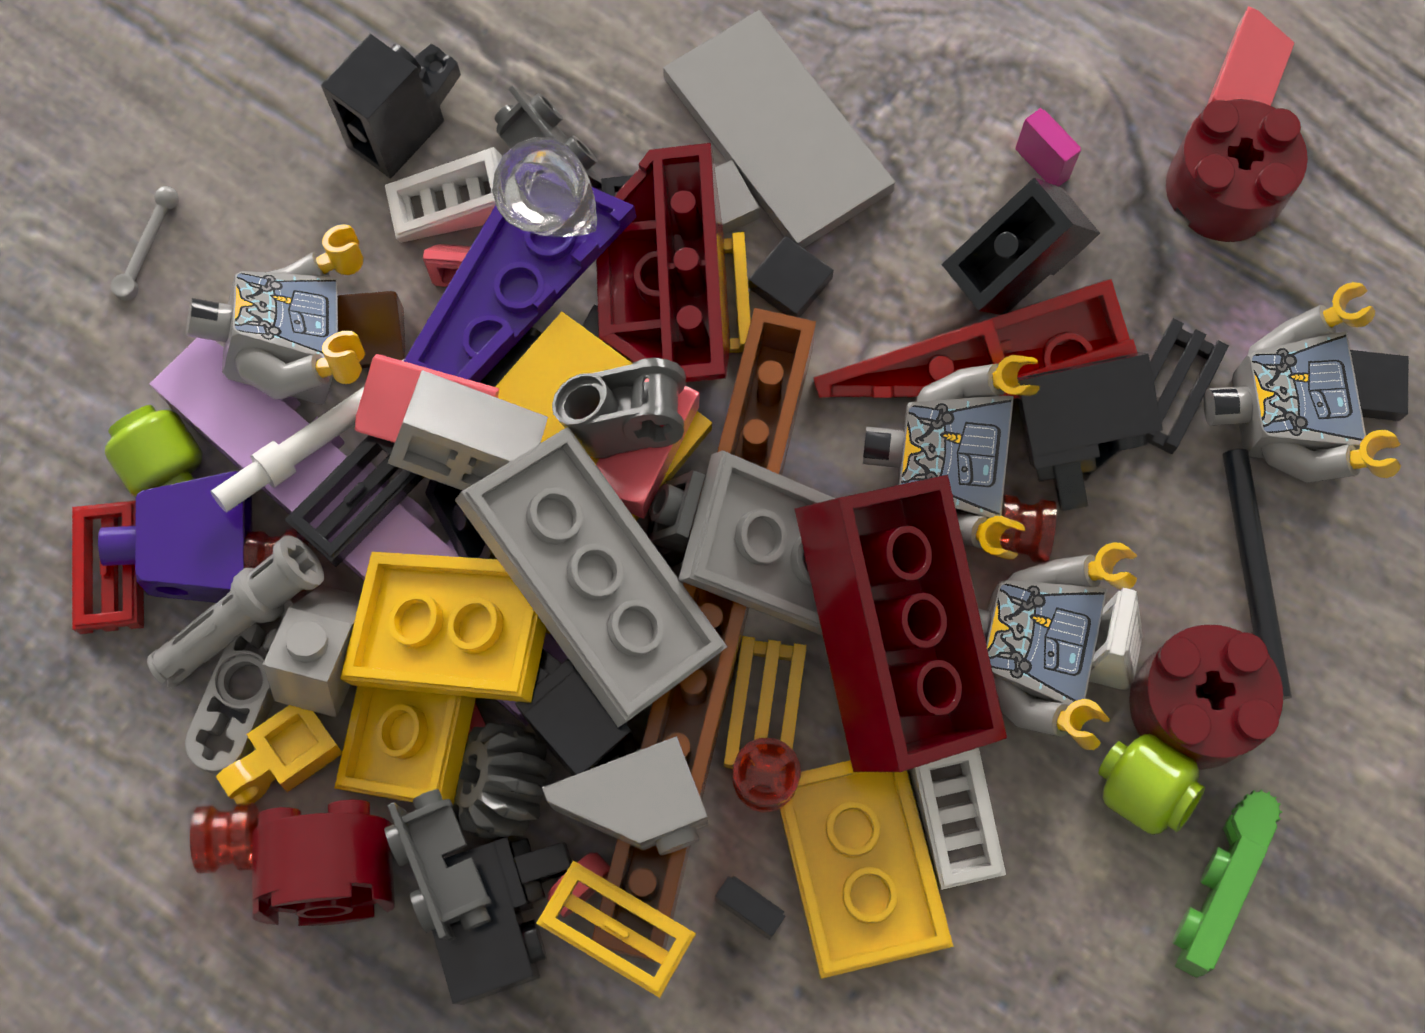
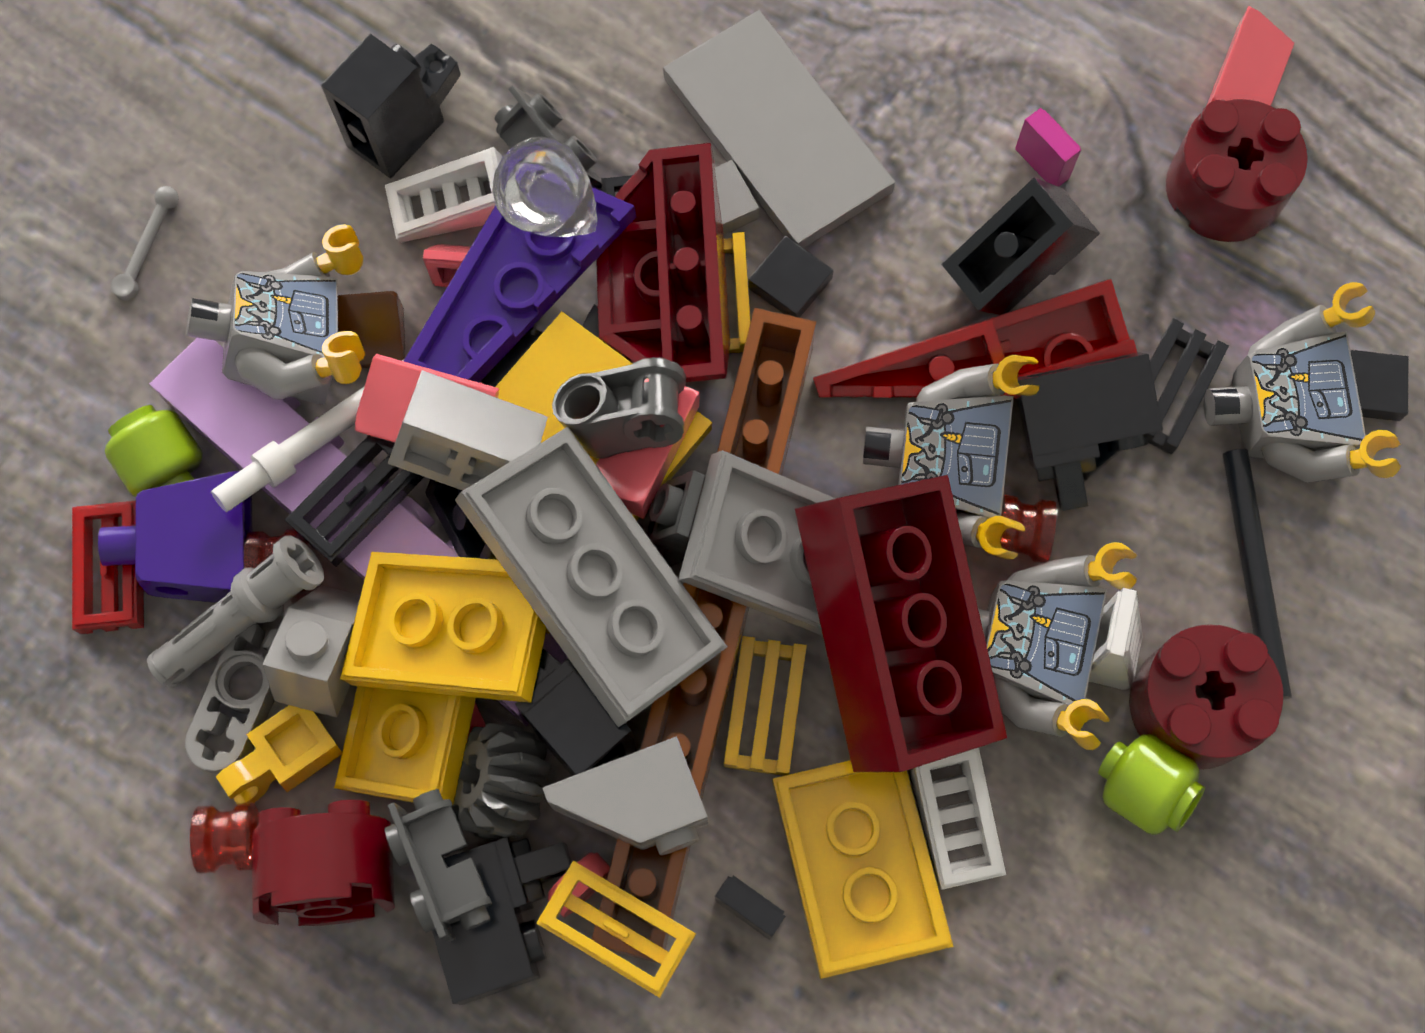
clear red wheel [732,738,801,812] -> none
bright green hinge [1172,789,1282,978] -> none

